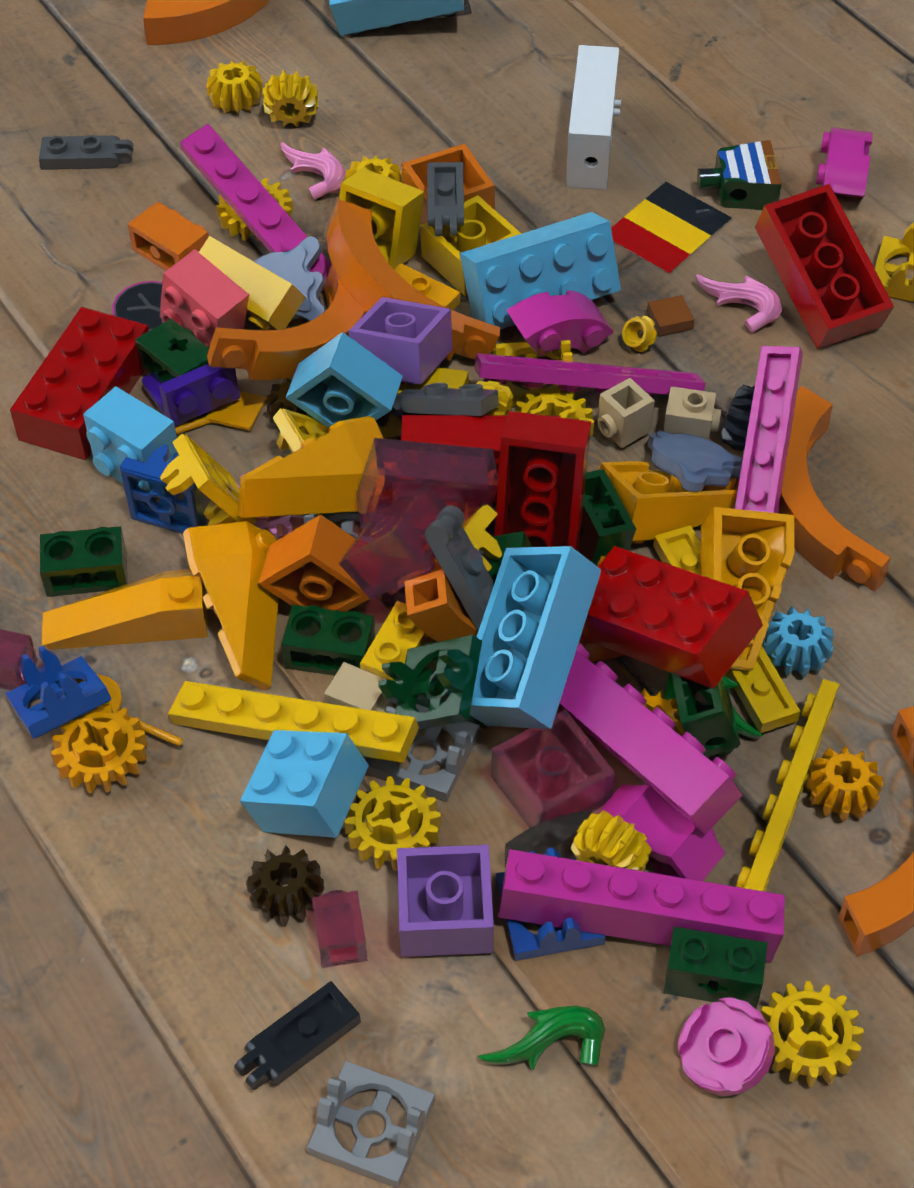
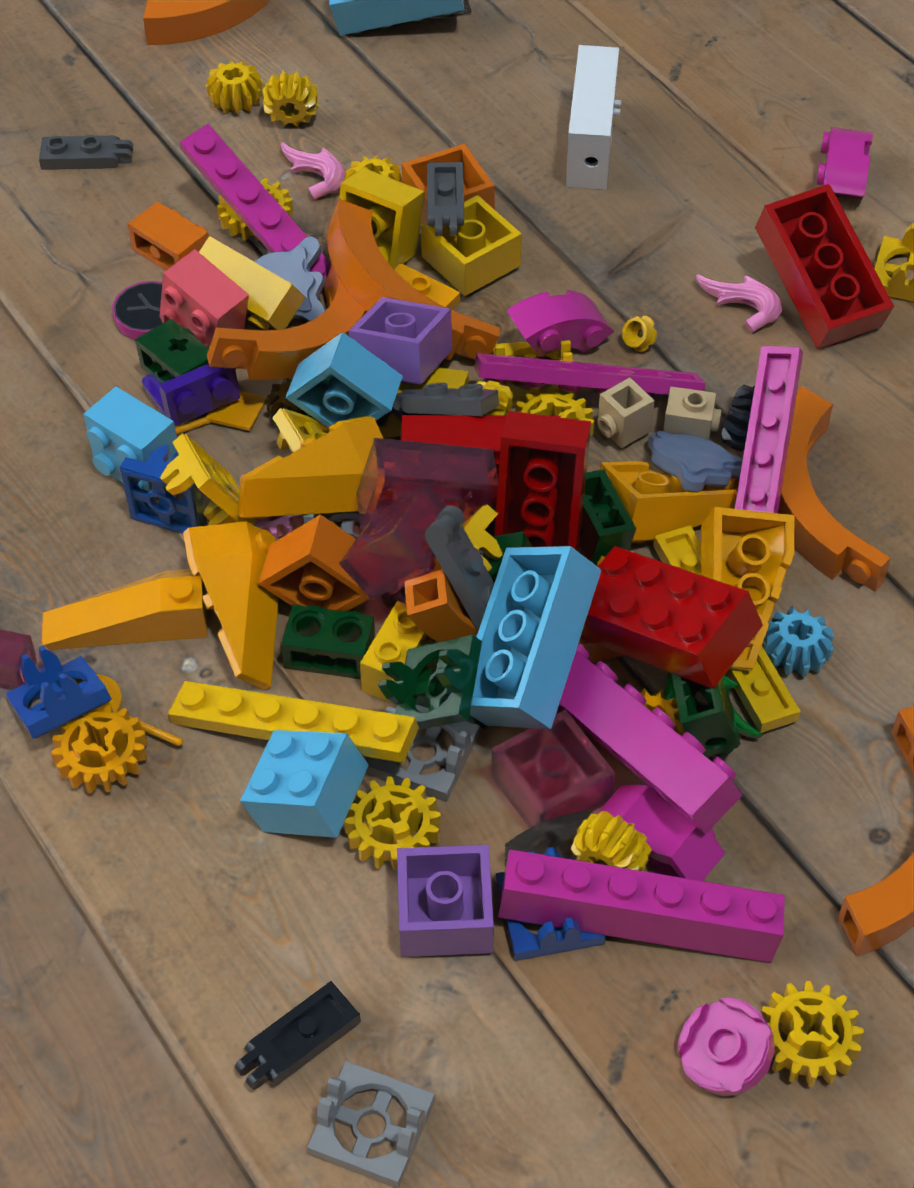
red brick [10,307,149,460] -> none
dark green brick [40,526,128,597] -> none
dark brown gear [246,845,325,926] -> none
clear pink brick [312,890,368,968] -> none
tan brick [324,662,394,712] -> none
medium azure brick [459,212,621,329] -> none
green piece [478,1005,605,1070] -> none
sticker [611,182,732,273] -> none
dark orange tile [647,295,694,336] -> none
dark green brick [663,926,768,1009] -> none
torso [697,140,781,210] -> none
yellow plate [736,679,839,892] -> none
light orange gear [806,745,883,823] -> none

